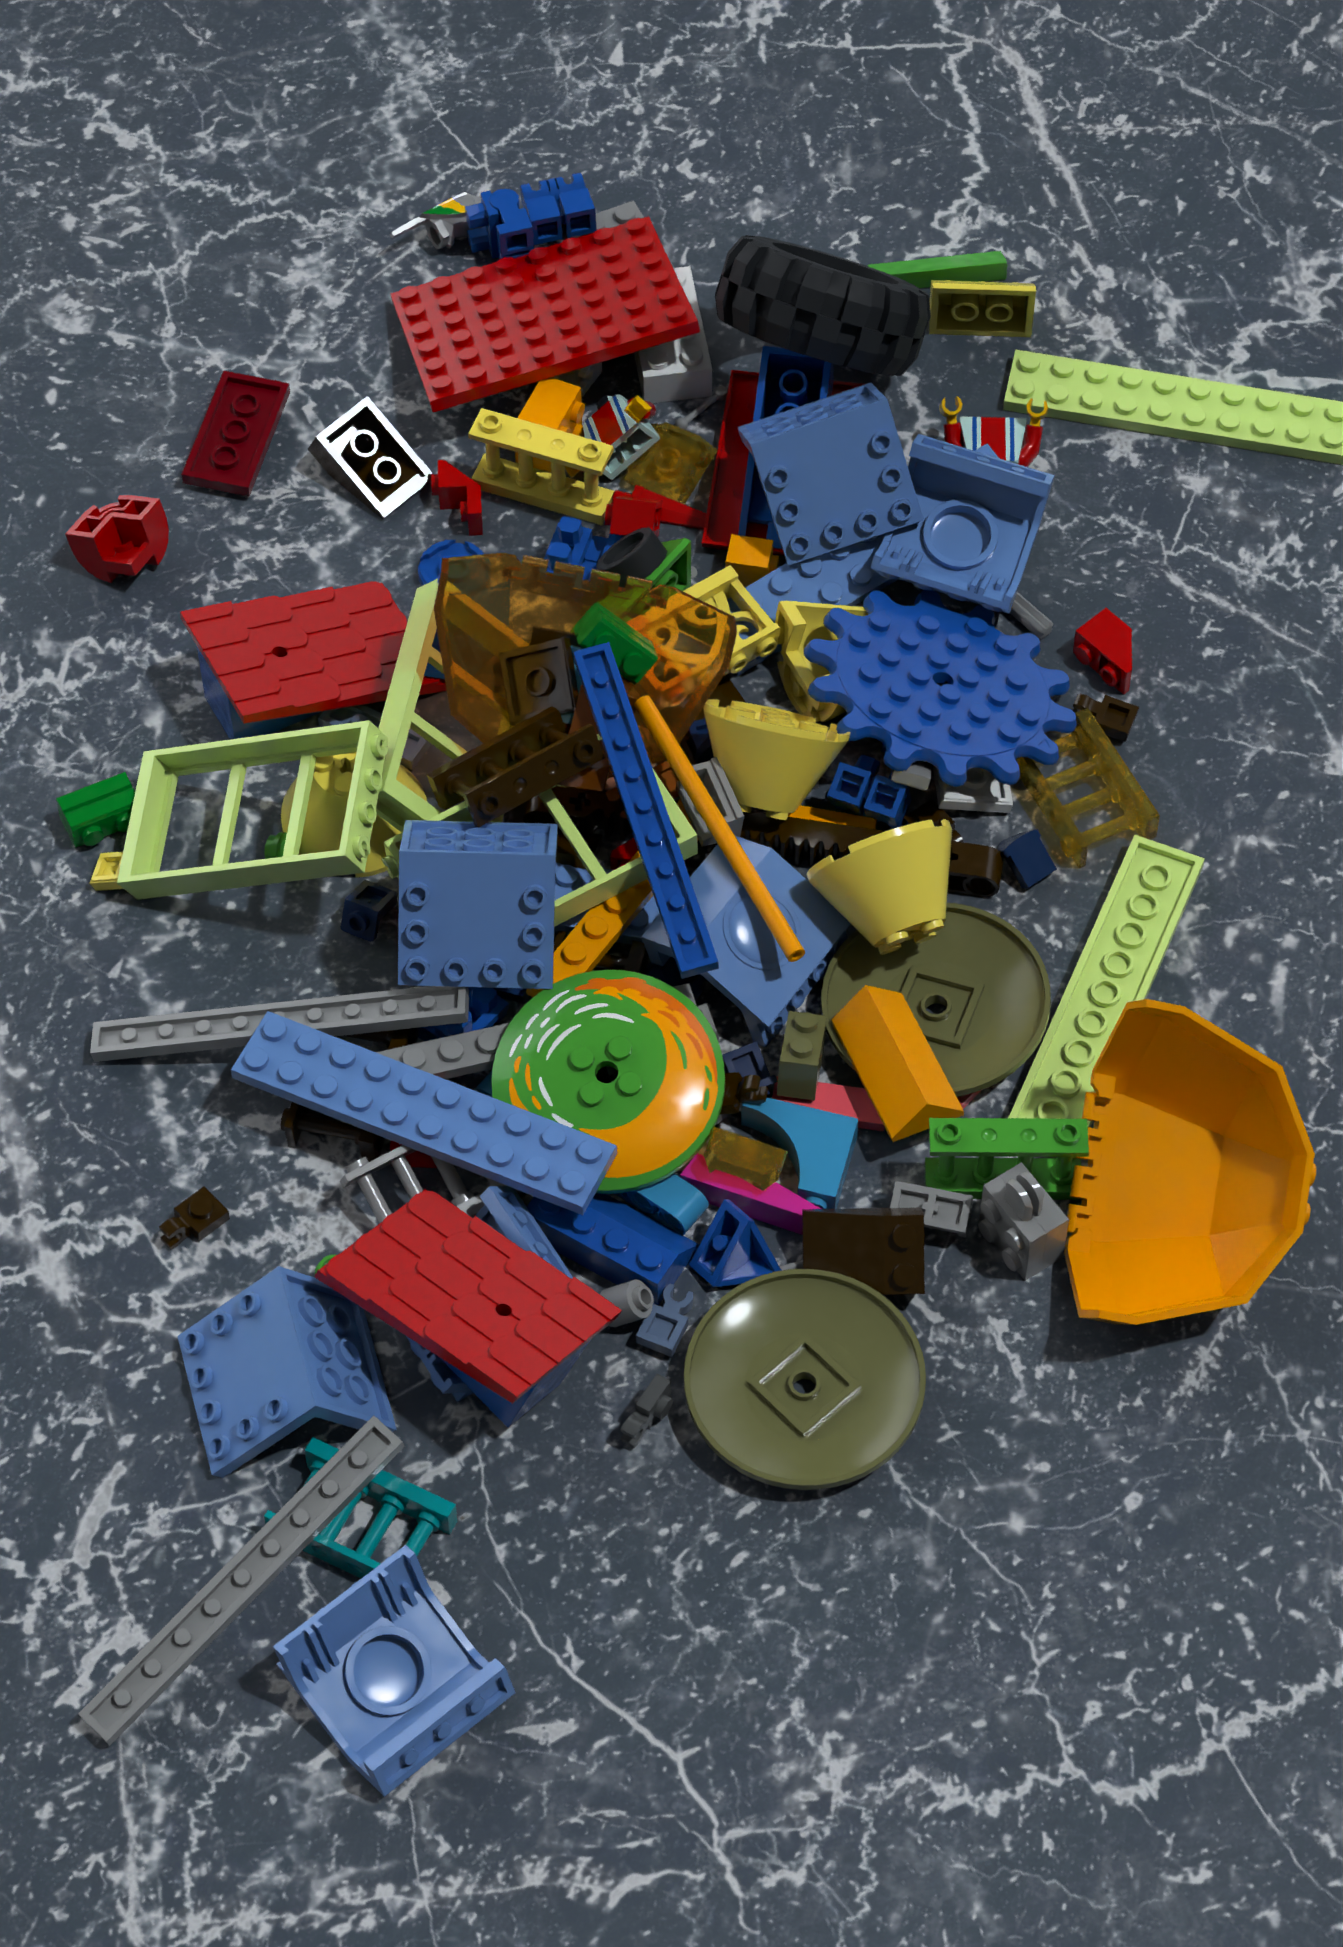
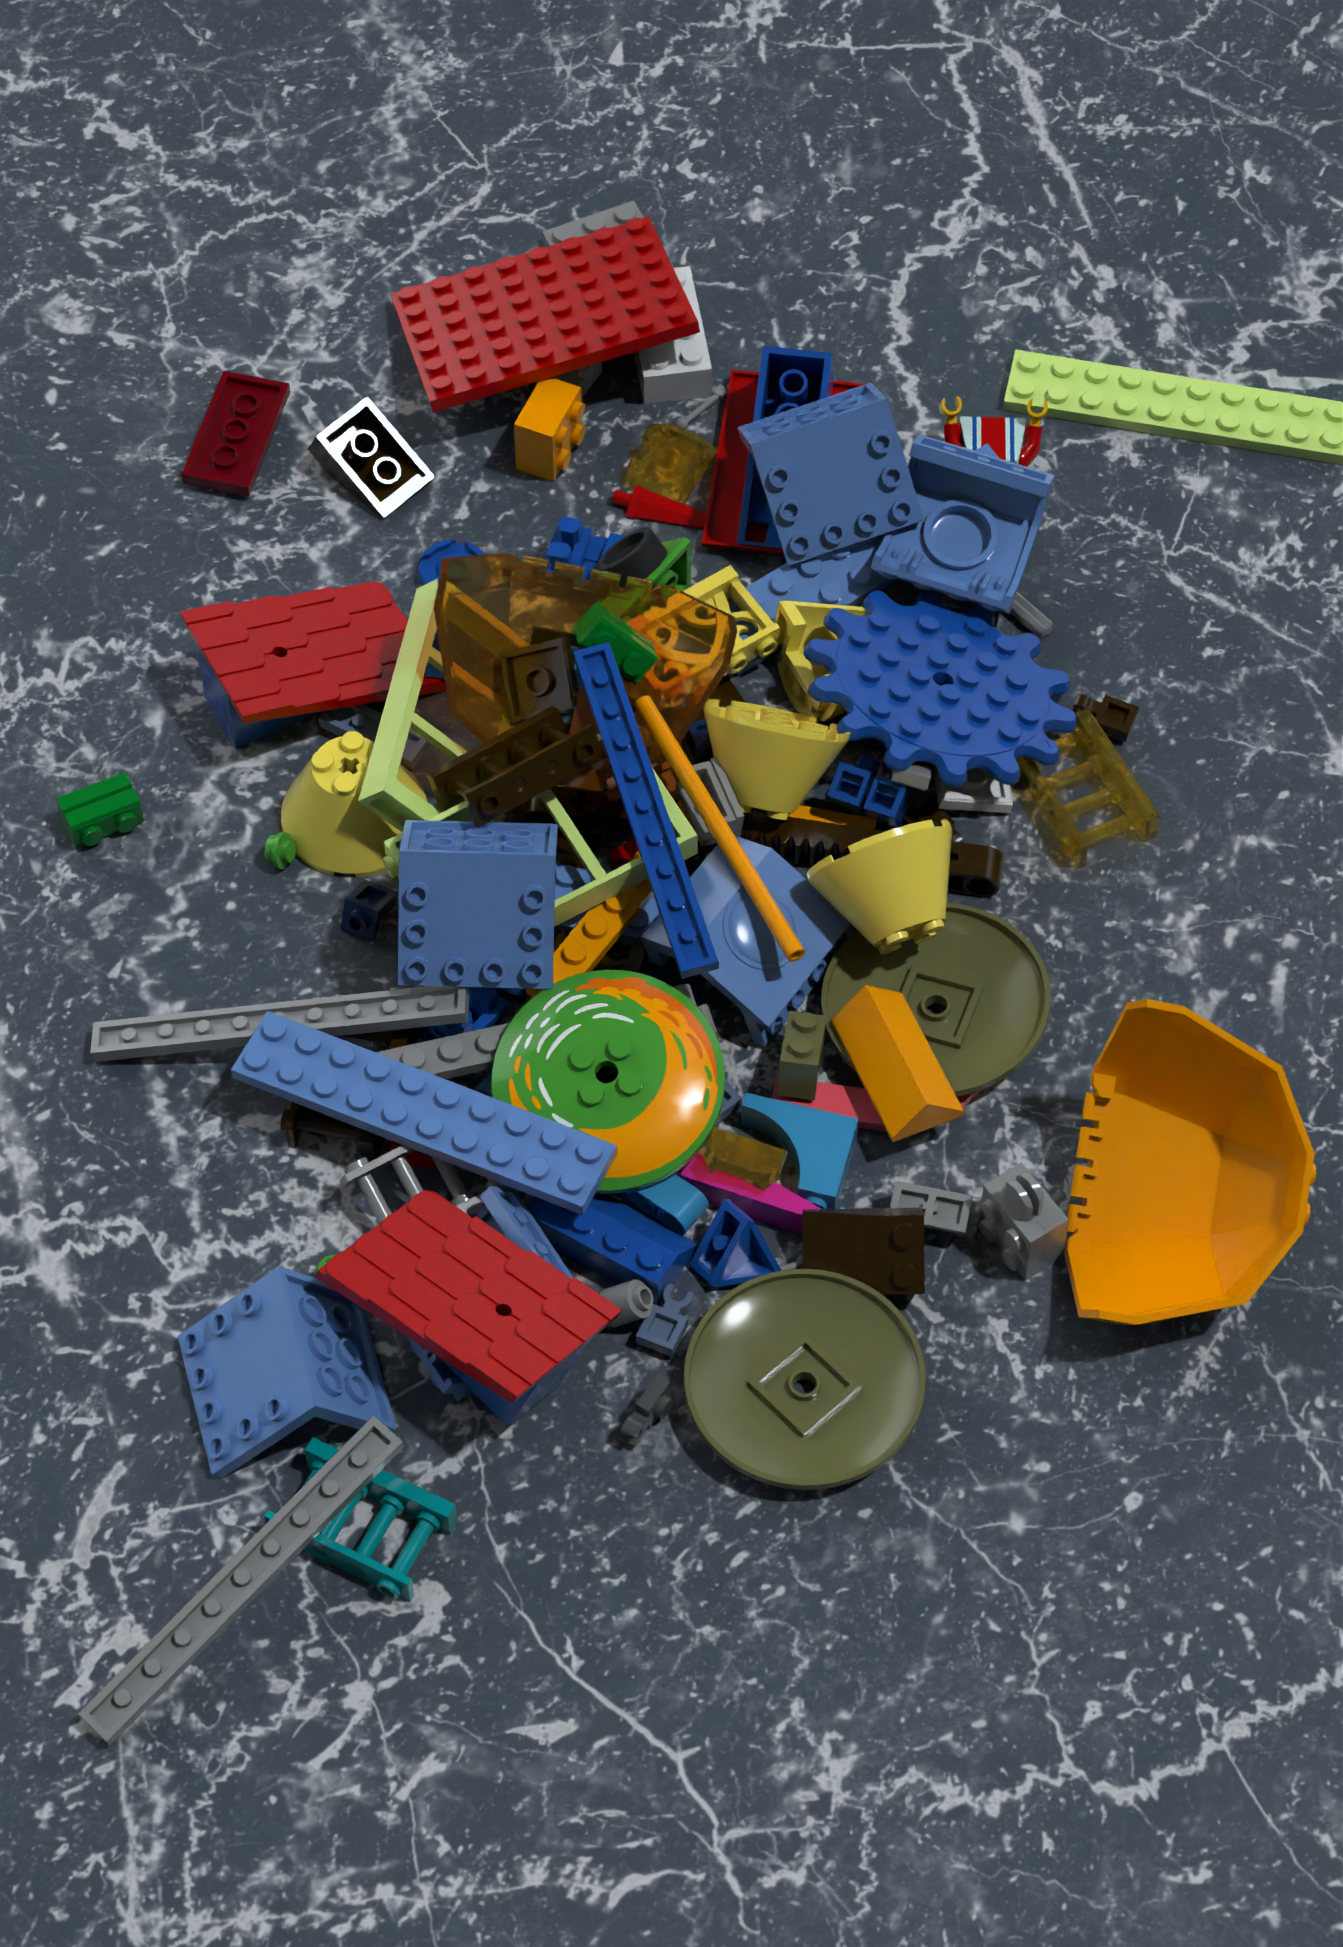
red brick [65,495,169,583] -> none
light yellow tile [89,851,123,891] -> none
yellowish green window [117,720,388,900] -> none
dark brown plate [159,1186,230,1250] -> none
medium blue panel [273,1545,516,1797] -> none
light grey animal [390,192,483,250] -> none
red slope [431,460,483,536] -> none
blue hips [465,189,534,259] -> none
light yellow fence [468,408,614,525] -> none
blue hips [520,173,597,245] -> none
torso [565,394,661,480] -> none
red brick [605,496,663,536] -> none
black tyre [715,235,931,376] -> none
dark brown plate [720,1072,768,1114] -> none
dark blue bracket [722,1041,778,1095] -> none
light orange brick [725,534,779,587] -> none
bright green slope [868,251,1007,288] -> none
bright green fence [925,1118,1089,1200] -> none
light yellow slope [929,280,1036,337] -> none
dark blue tile [998,829,1057,889] -> none
yellowish green plate [1008,835,1205,1159] -> none
red slope [1073,608,1132,695] -> none

